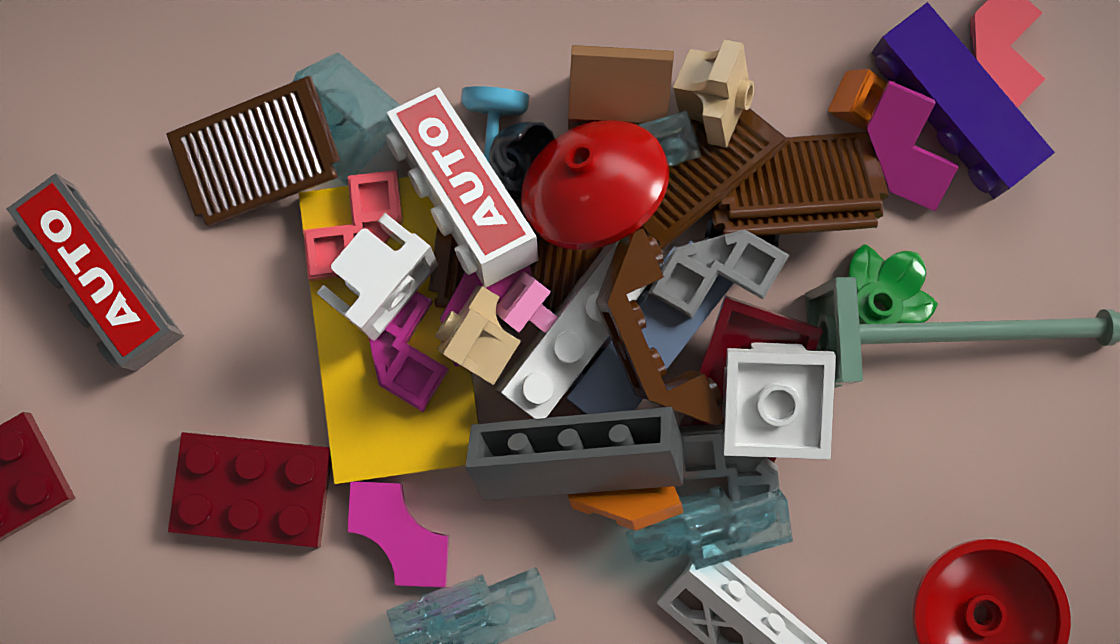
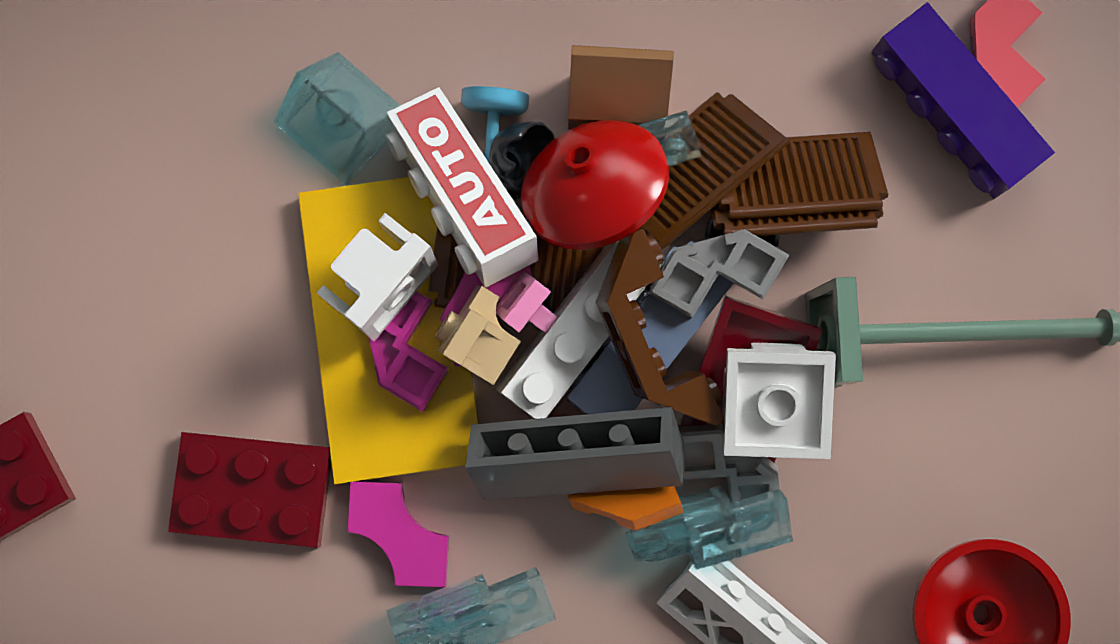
brick [6,173,184,371] -> none
reddish brown window [166,76,340,227] -> none
coral tile [303,170,404,281] -> none
tan brick [673,40,755,148] -> none
orange slope [828,69,887,132] -> none
green plate [847,244,938,324] -> none
dark pink tile [867,80,958,211] -> none

